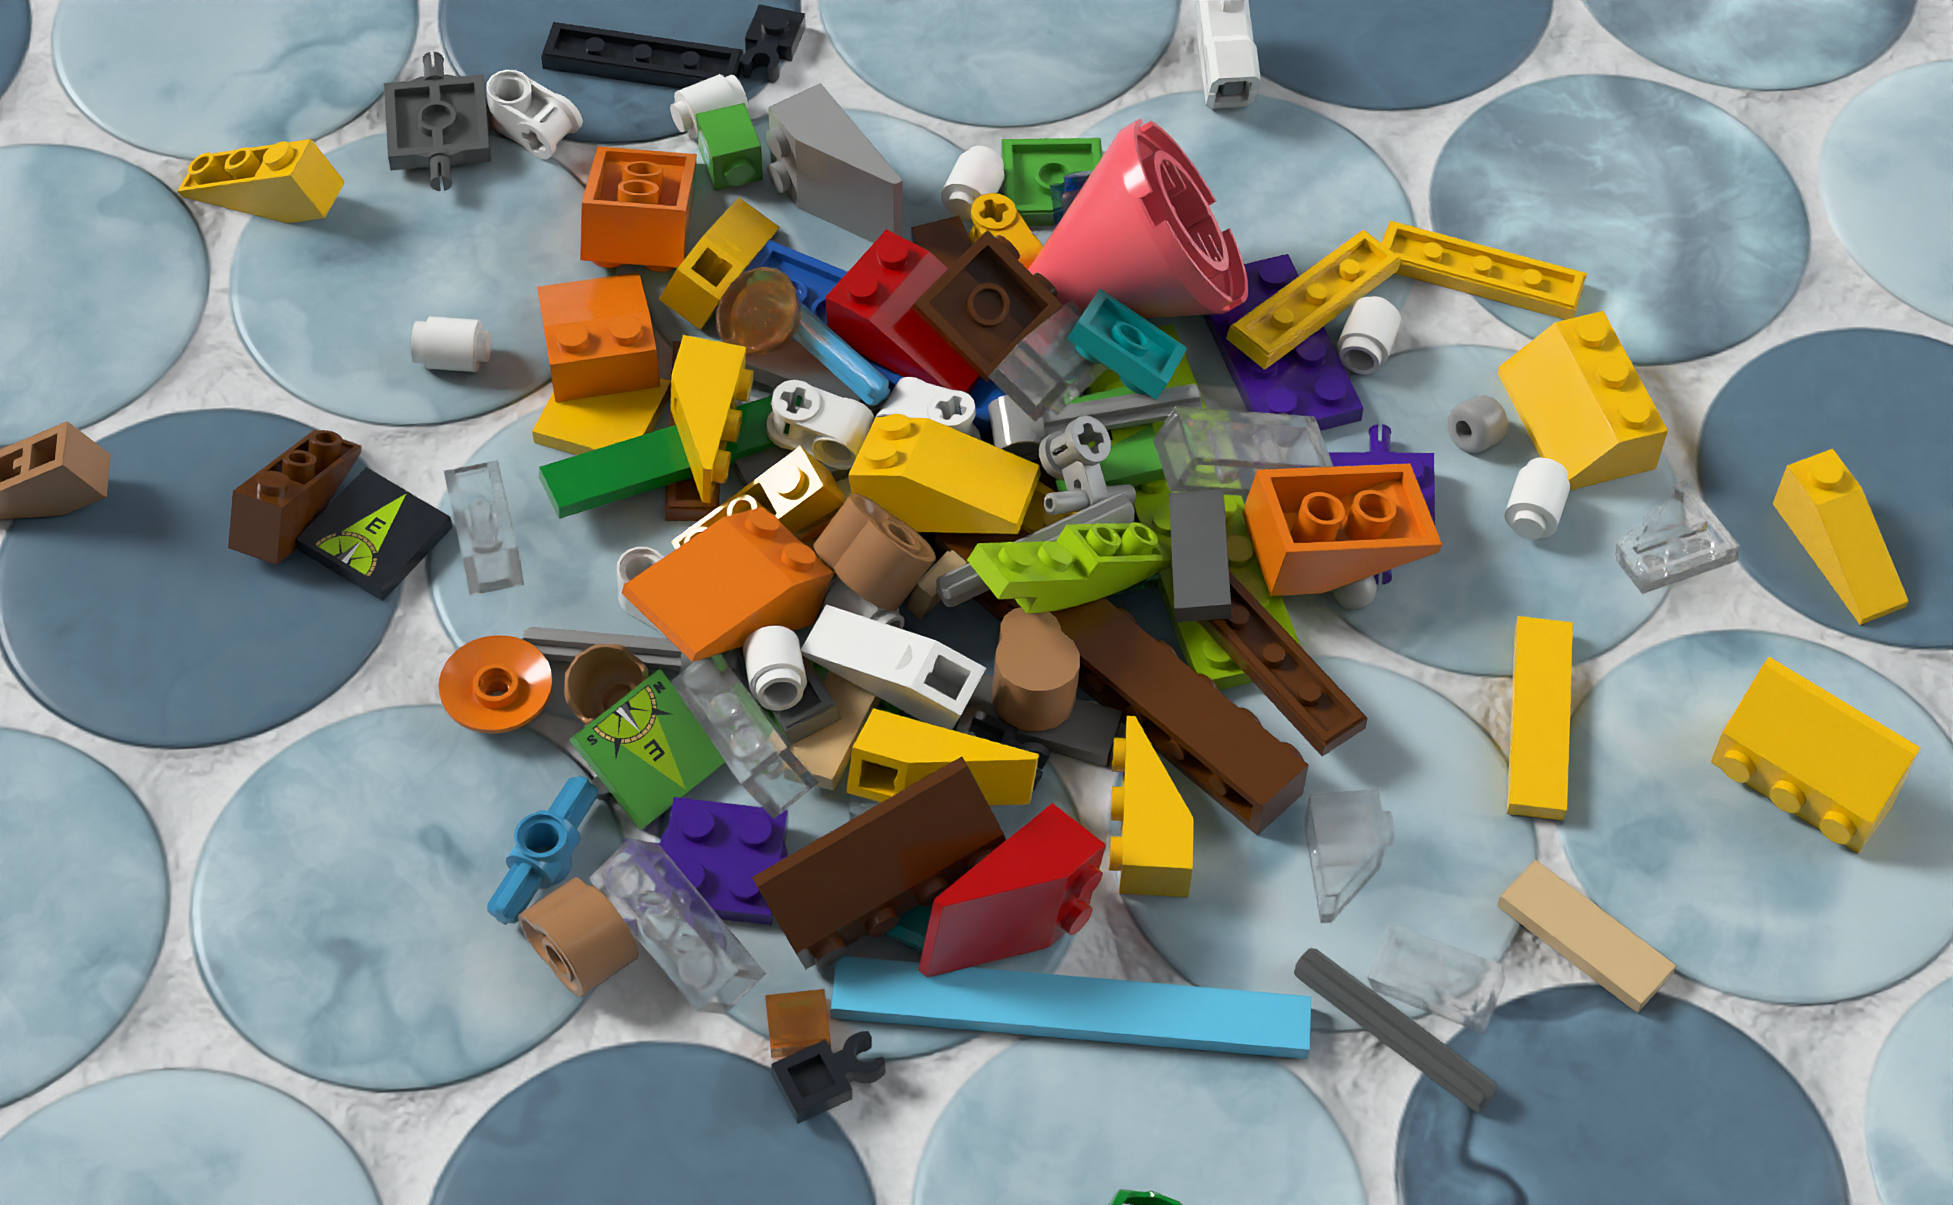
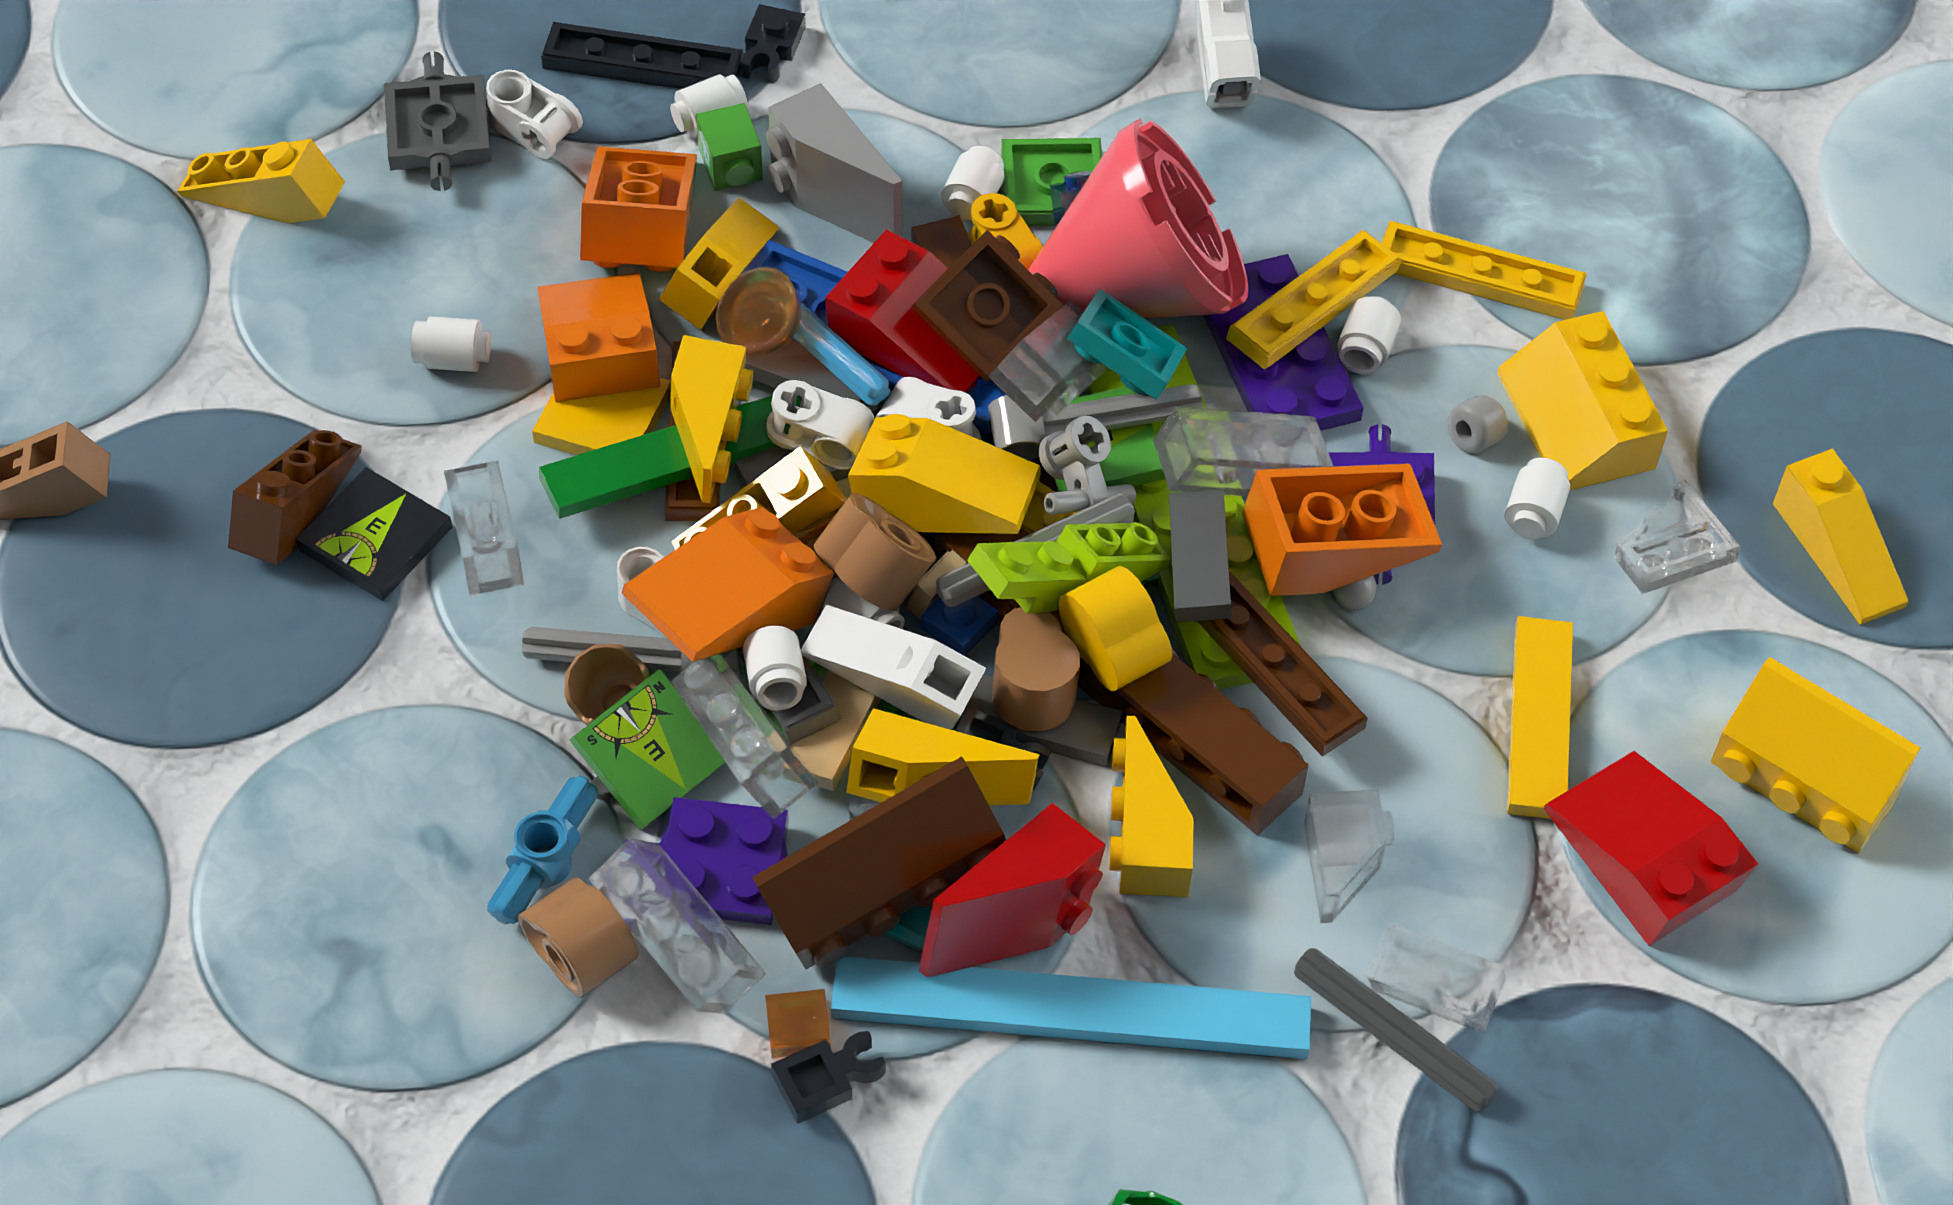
orange dish [438,635,553,734] -> none
tan tile [1497,859,1676,1013] -> none
none -> blue plate [920,596,998,656]
none -> yellow piece [1058,566,1172,691]
none -> red slope [1543,751,1758,946]

